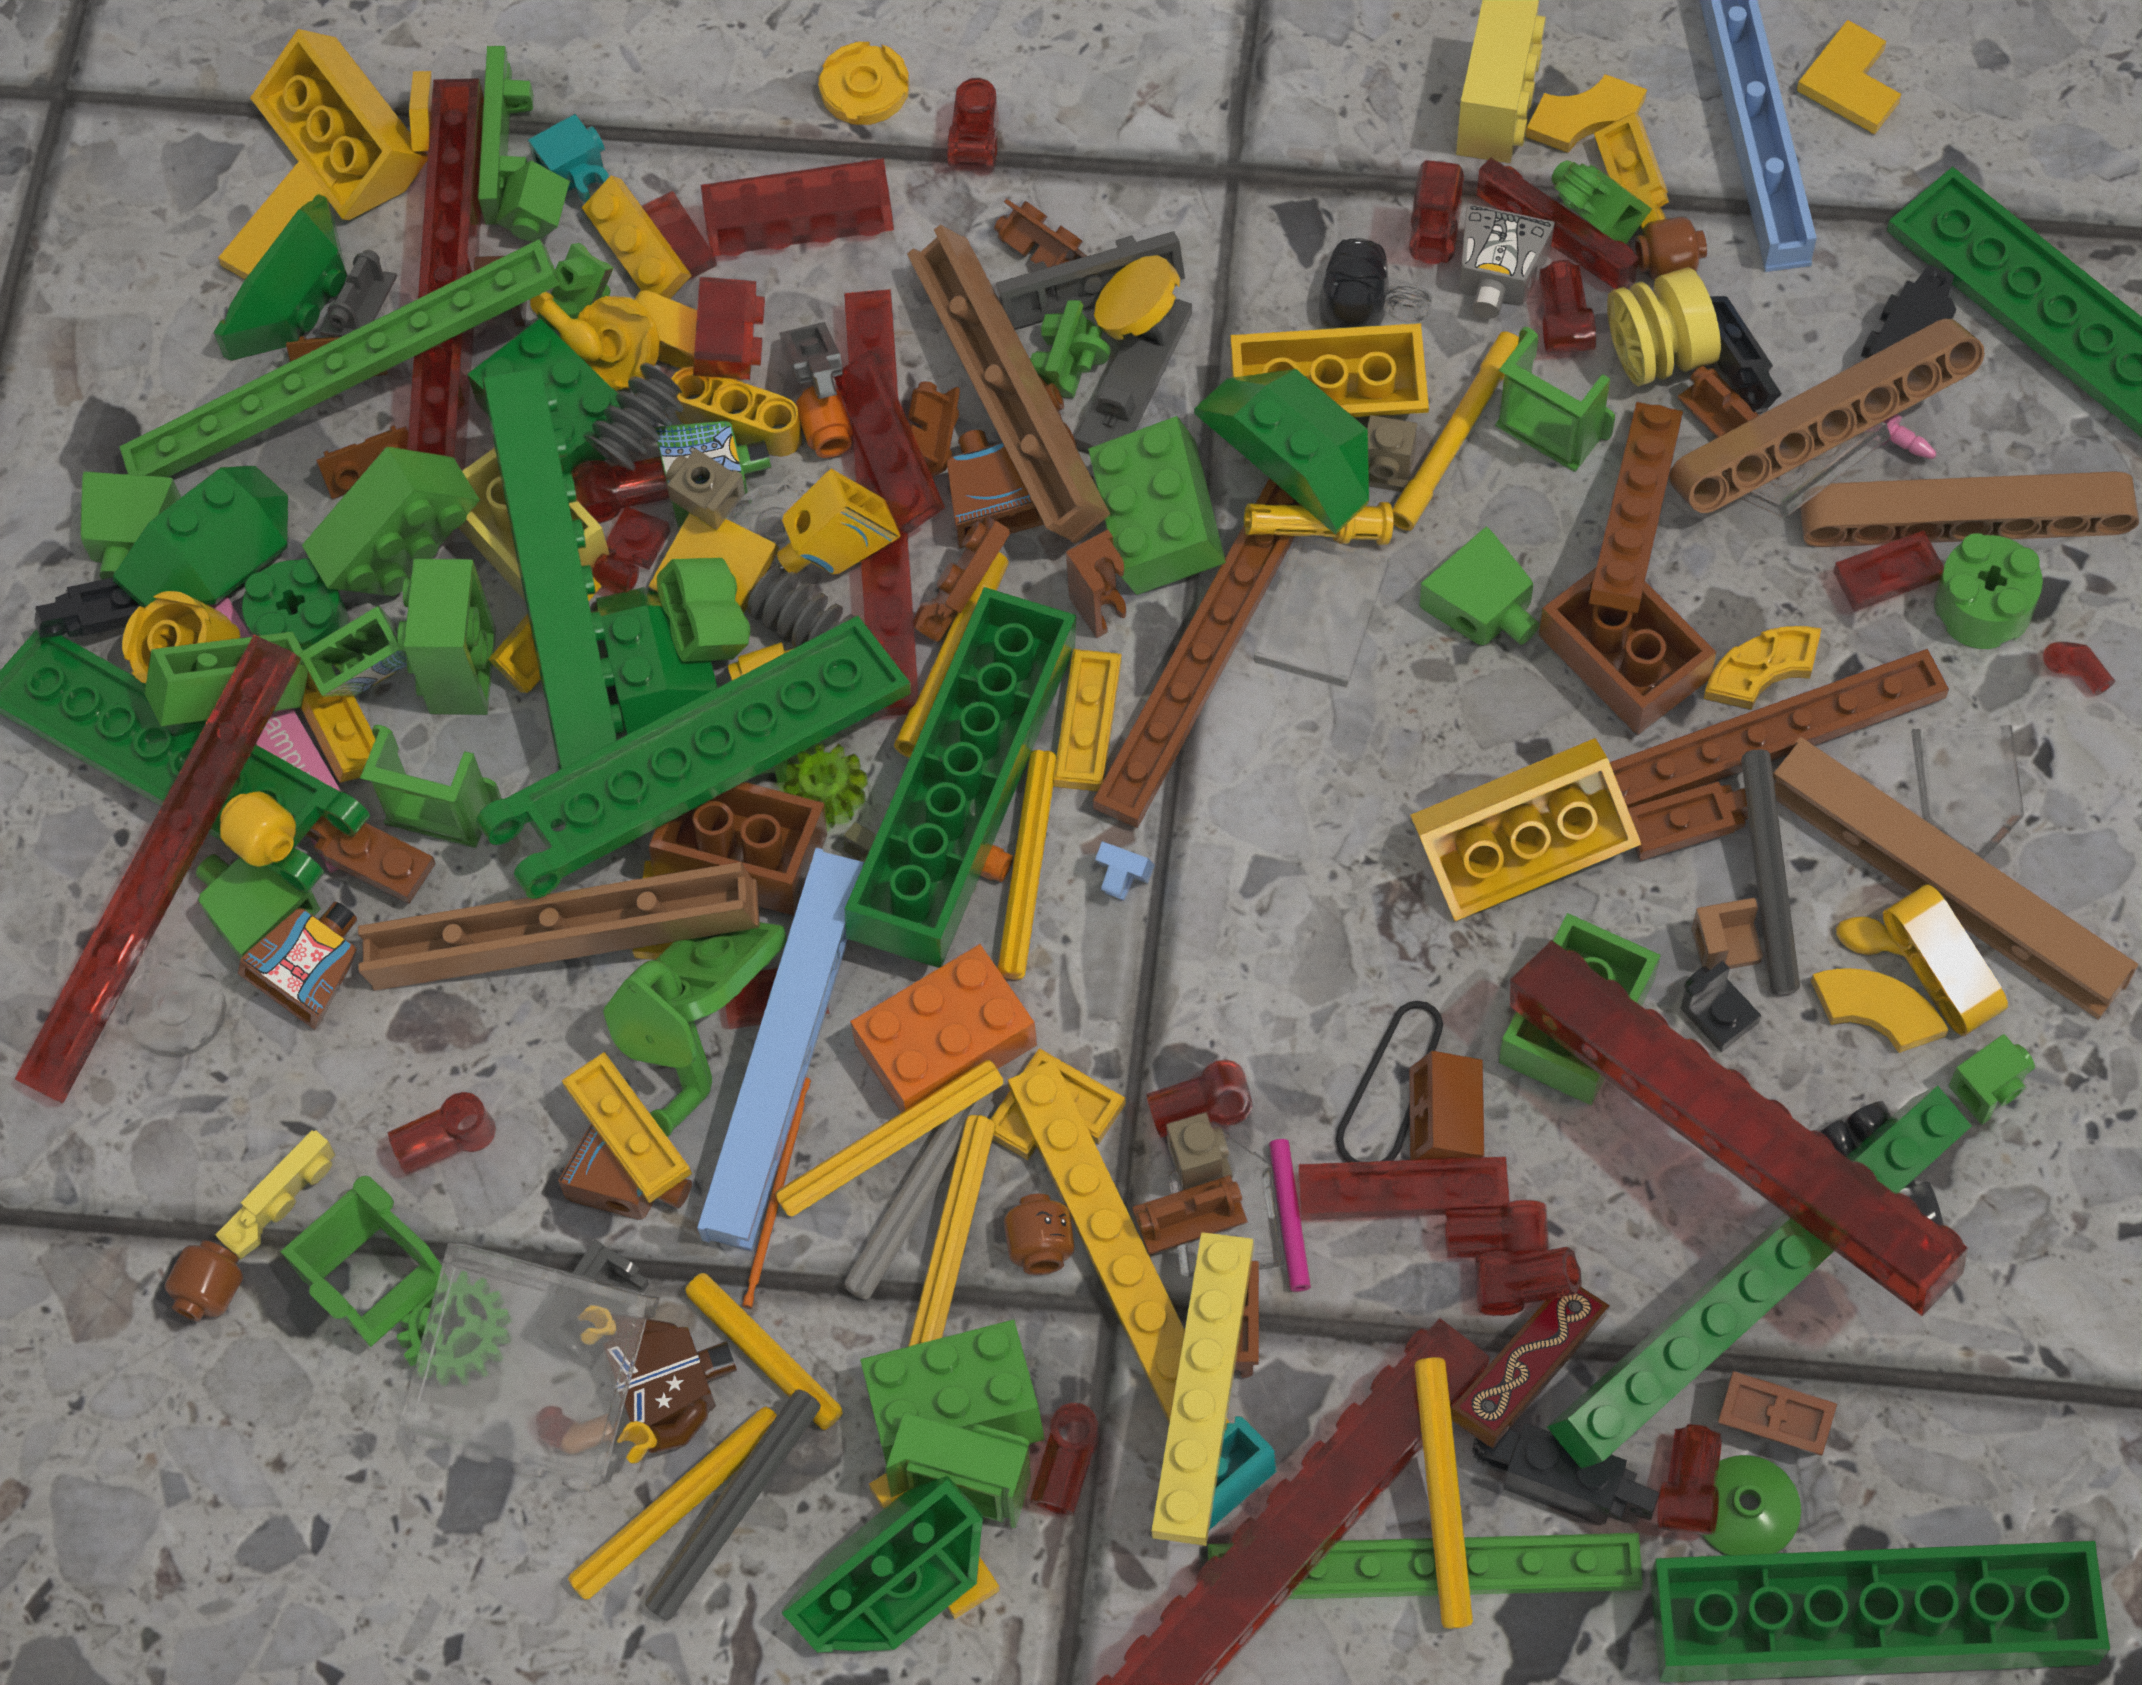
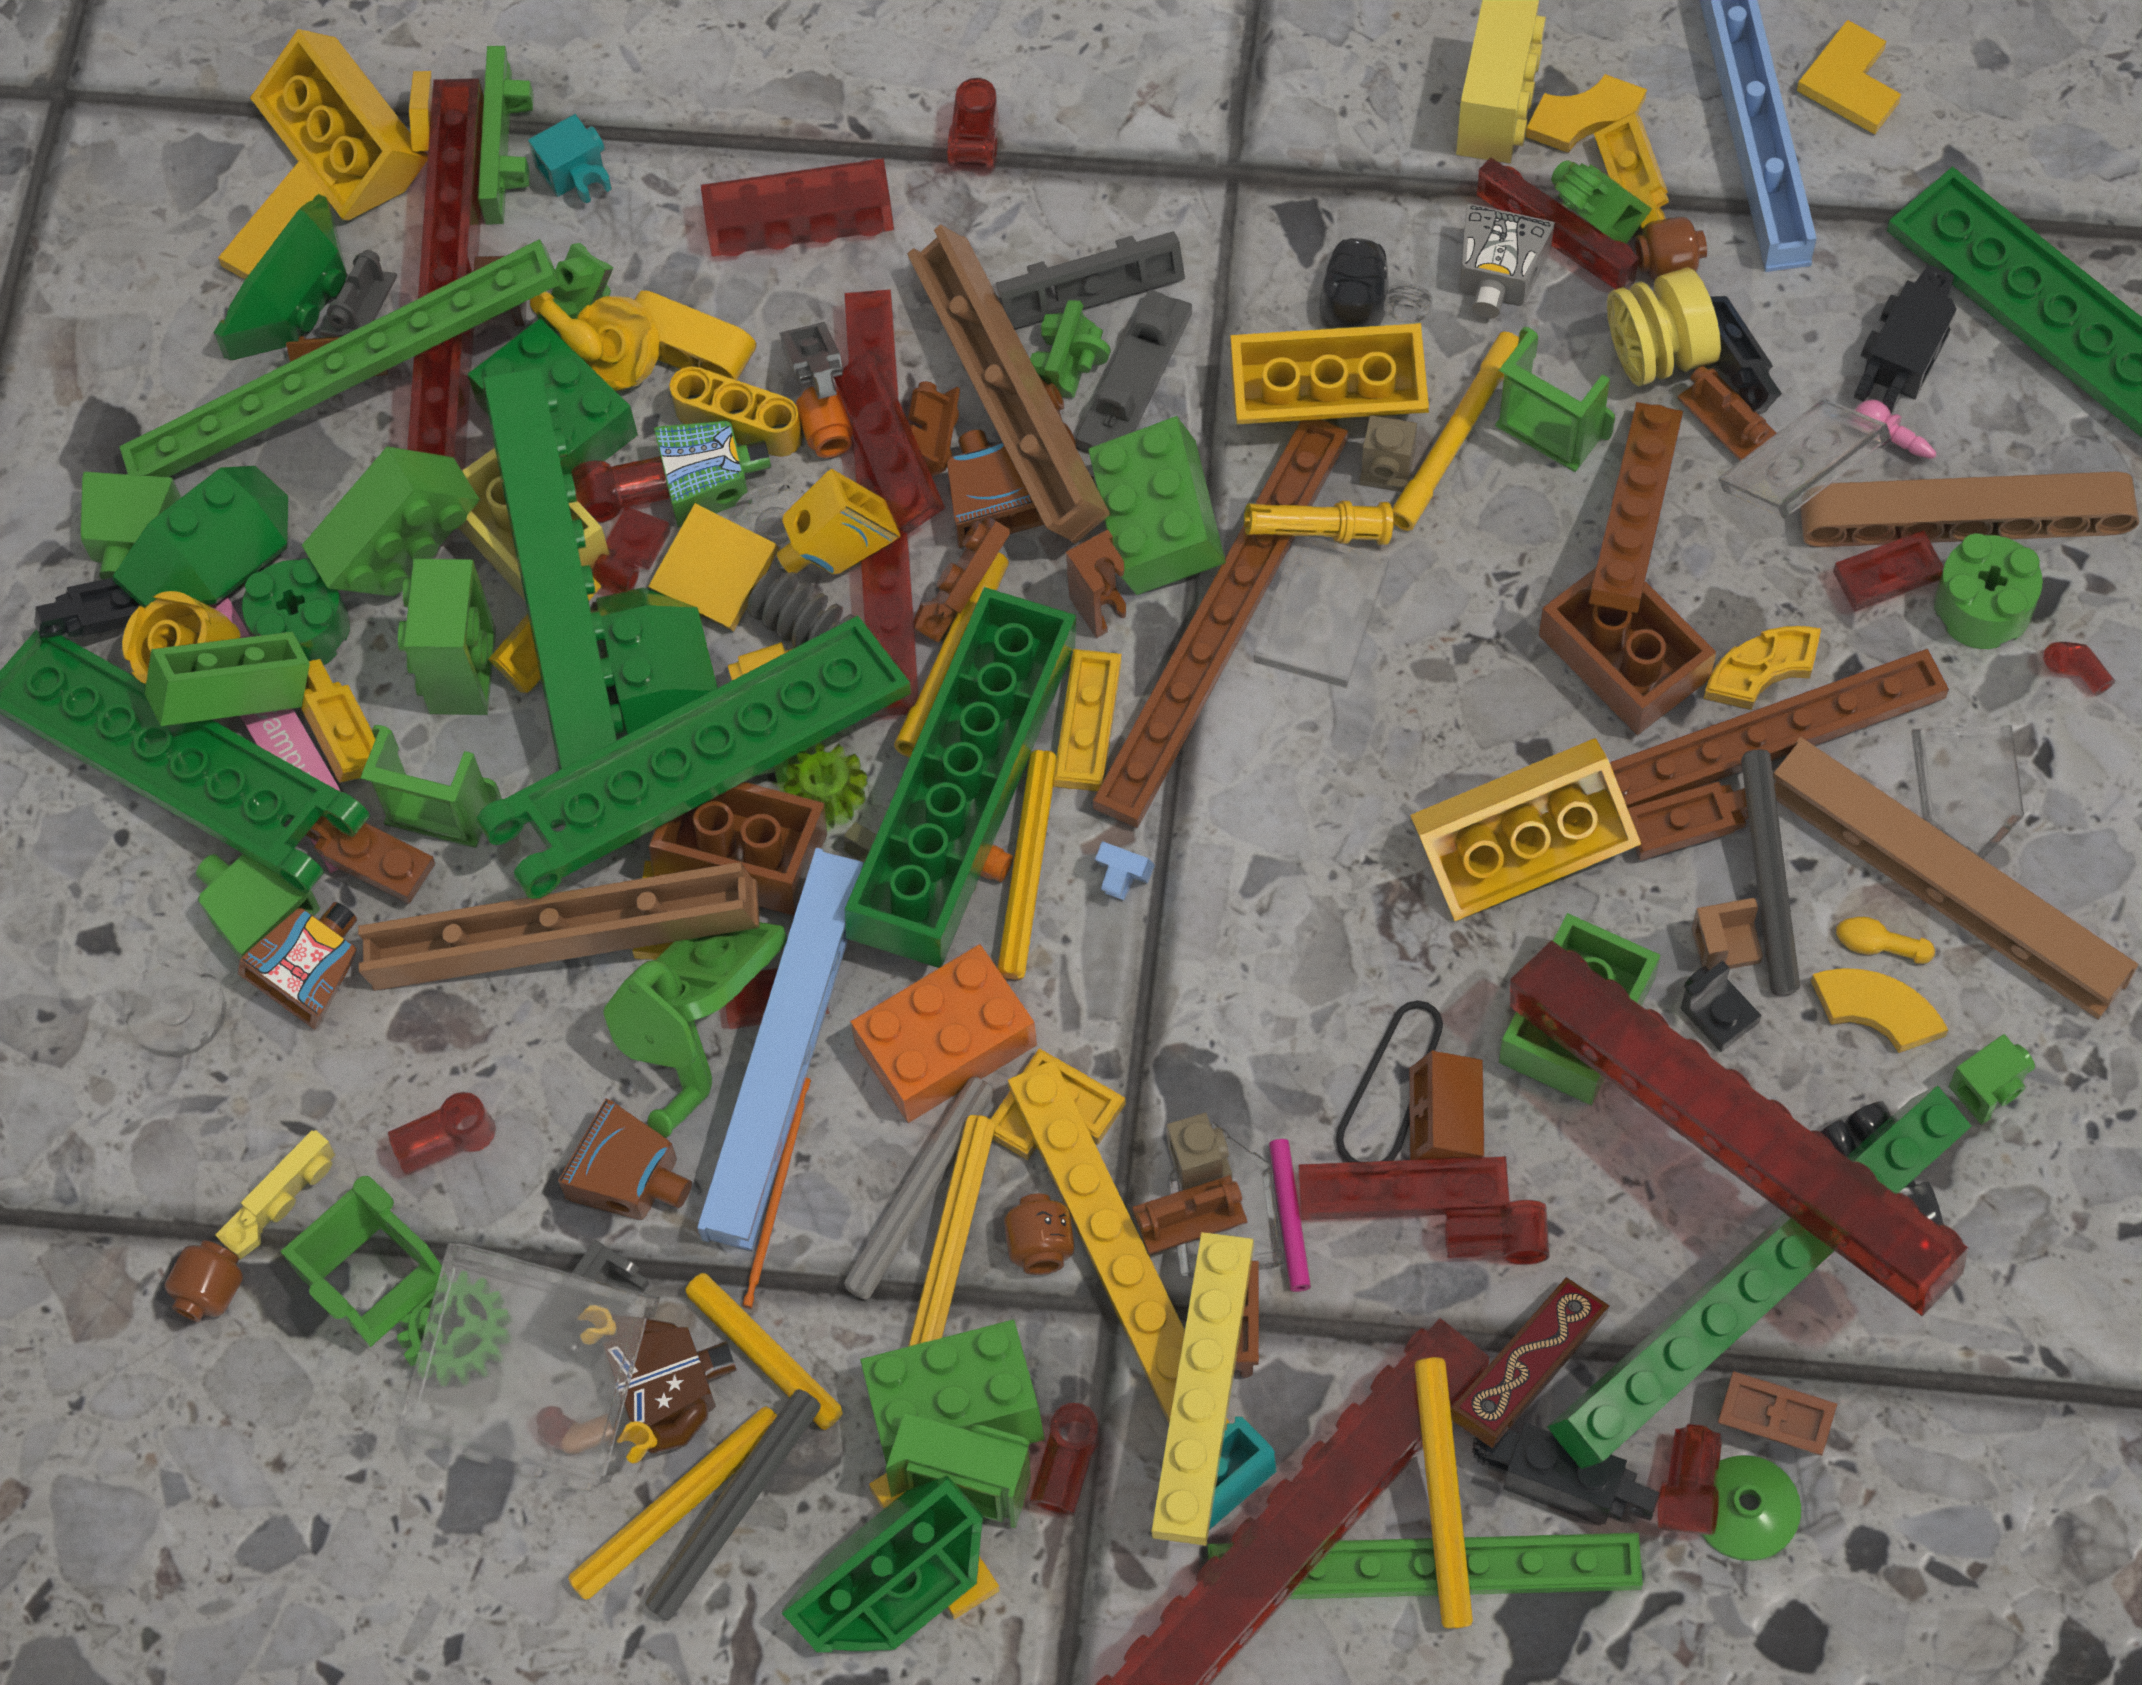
clear red plate [15,635,302,1103] -> none
yellow head [220,791,296,867] -> none
bright green torso [299,606,407,697] -> none
dark orange hinge [316,425,415,499] -> none
bright green brick [496,160,570,242] -> none
yellow tile [561,1052,692,1203] -> none
yellow plate [581,175,692,299] -> none
dark grey piece [583,362,684,471] -> none
clear red tile [642,191,717,280] -> none
bright green brick [657,558,750,662] -> none
dark tan brick [666,448,745,530] -> none
clear red brick [693,277,765,380] -> none
yellow axle [776,1060,1003,1216] -> none
yellow tile [818,41,910,125] -> none
dark orange hinge [994,198,1087,267] -> none
yellow tile [1094,255,1180,340] -> none
clear red piece [1146,1059,1253,1138] -> none
green wedge [1194,369,1369,535] -> none
clear red brick [1409,160,1464,264] -> none
bright green torso [1419,526,1540,645] -> none
clear red piece [1475,1247,1582,1316] -> none
clear red piece [1539,260,1596,354] -> none
green brick [1650,1541,2110,1682] -> none
medium nougat beam [1669,319,1985,513] -> none
beam [1883,884,2008,1036] -> none

